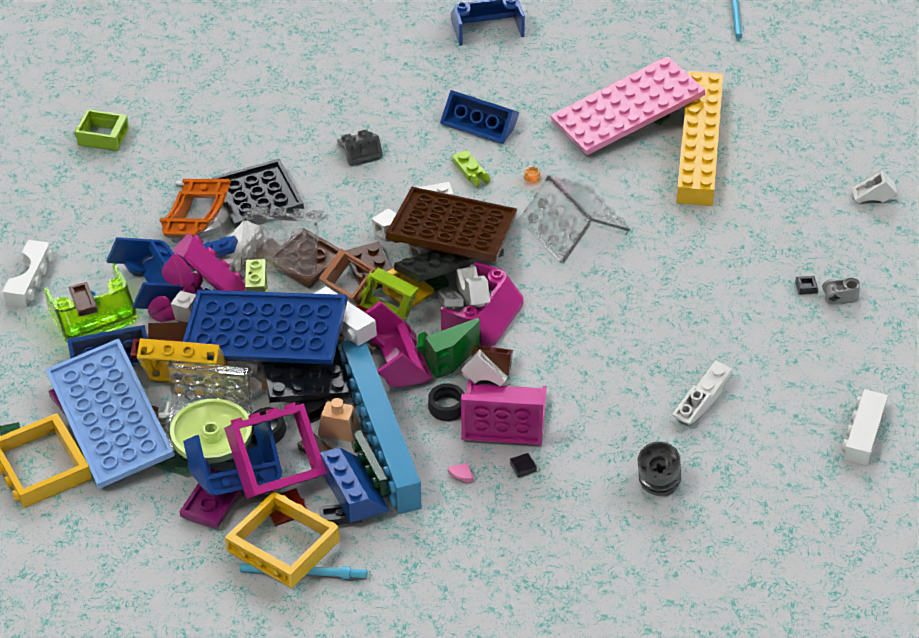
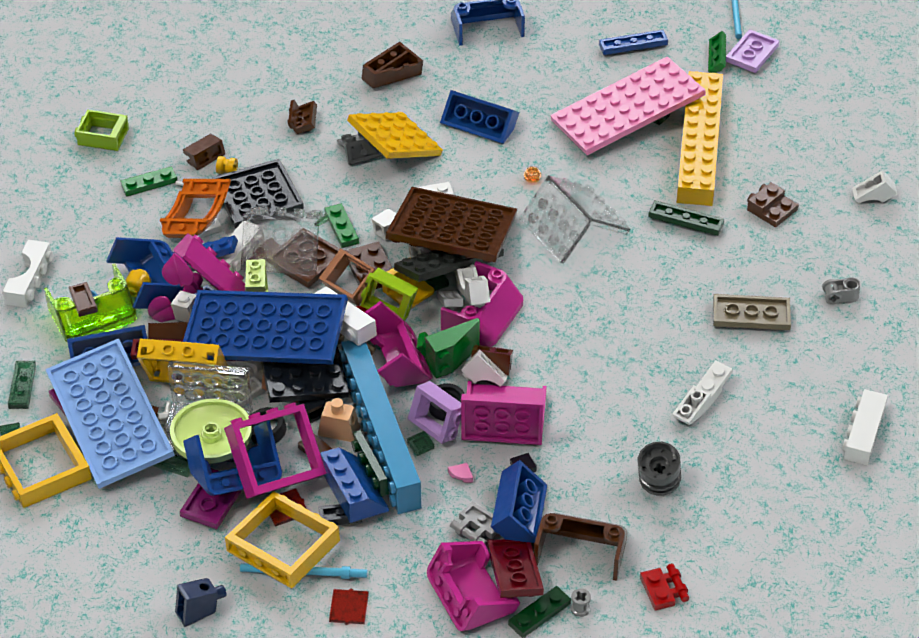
lime hinge [452,150,490,187] -> none
black tile [795,276,818,295] -> none
none -> clear green tile [8,360,36,409]
none -> green plate [120,166,178,197]
none -> yellow head [123,269,151,297]
none -> dark blue torso [175,578,227,627]
none -> reddish brown hinge [183,133,226,170]
none -> yellow wheel [216,156,238,174]
none -> reddish brown bracket [287,100,317,134]
none -> plate [324,203,359,248]
none -> clear red piece [329,588,369,625]
none -> yellow plate [347,112,443,159]
none -> reddish brown wedge [361,41,423,89]
none -> clear green tile [407,431,434,456]
none -> lavender window [408,381,461,444]
none -> dark pink windscreen [427,541,520,631]
none -> light grey plate [450,501,498,546]
none -> dark red plate [487,539,544,598]
none -> blue slope [491,460,547,543]
none -> dark green plate [508,586,571,638]
none -> reddish brown windscreen [534,513,627,581]
none -> light grey bush [571,588,591,617]
none -> blue plate [599,29,668,55]
none -> red plate [640,563,689,611]
none -> dark green plate [648,200,724,236]
none -> green plate [708,31,726,73]
none -> dark tan plate [713,294,791,330]
none -> lavender plate [726,29,779,73]
none -> reddish brown plate [747,182,799,228]

